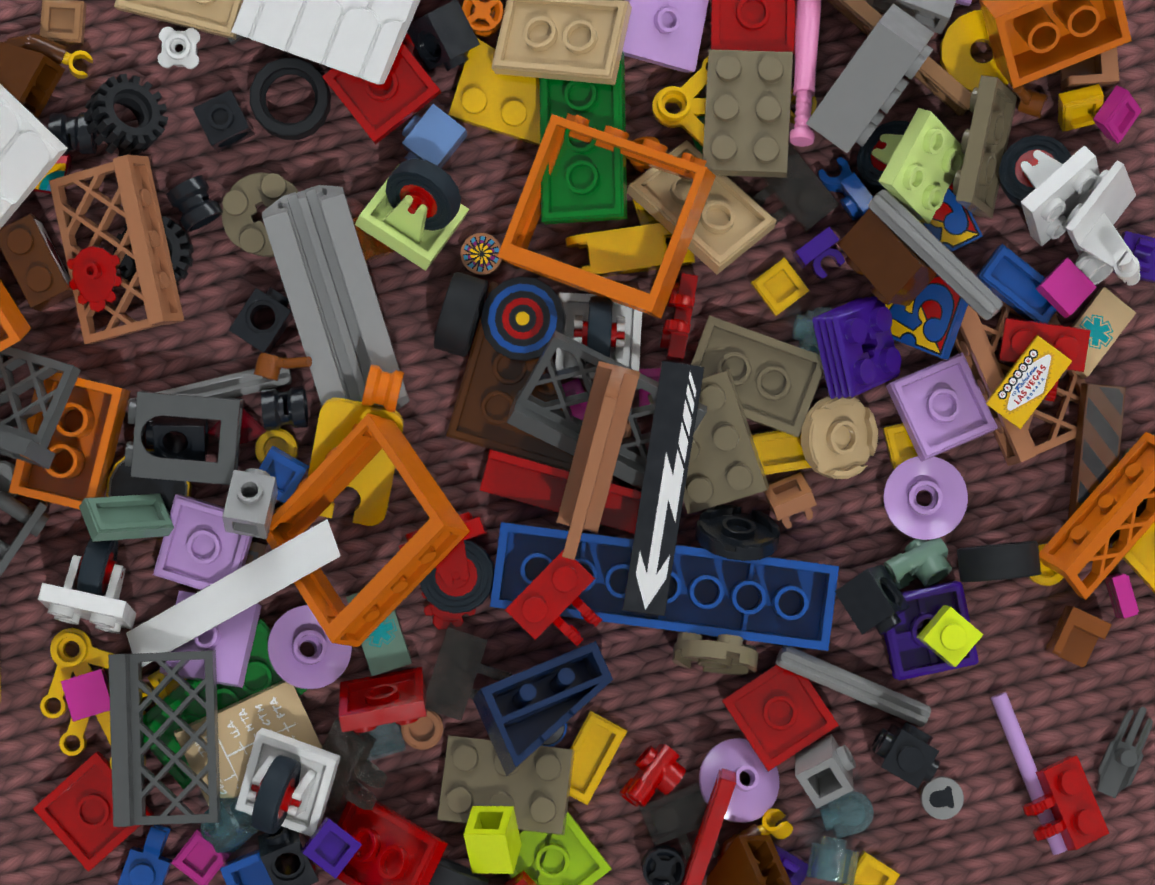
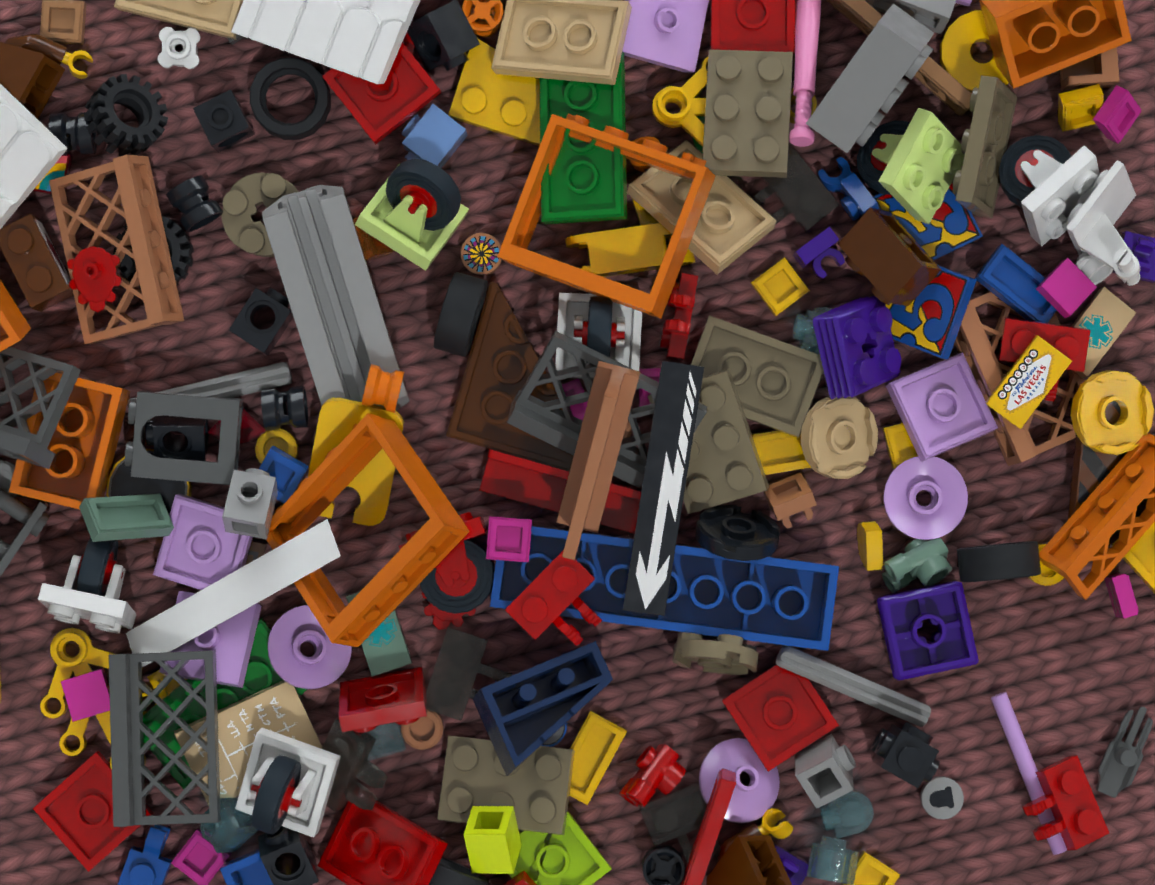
dark orange hand [254,353,312,381] -> none
dark purple tile [300,817,362,879] -> none
tile [481,277,566,362] -> none
black brick [834,564,910,635] -> none
light grey axle [868,189,1003,320] -> none
neon yellow brick [916,605,984,667] -> none
dark orange hand [1013,85,1048,118] -> none
dark orange panel [1045,605,1112,667] -> none
none -> dark pink tile [486,516,532,562]
none -> yellow tile [857,521,883,571]
none -> yellow tile [1070,370,1154,455]

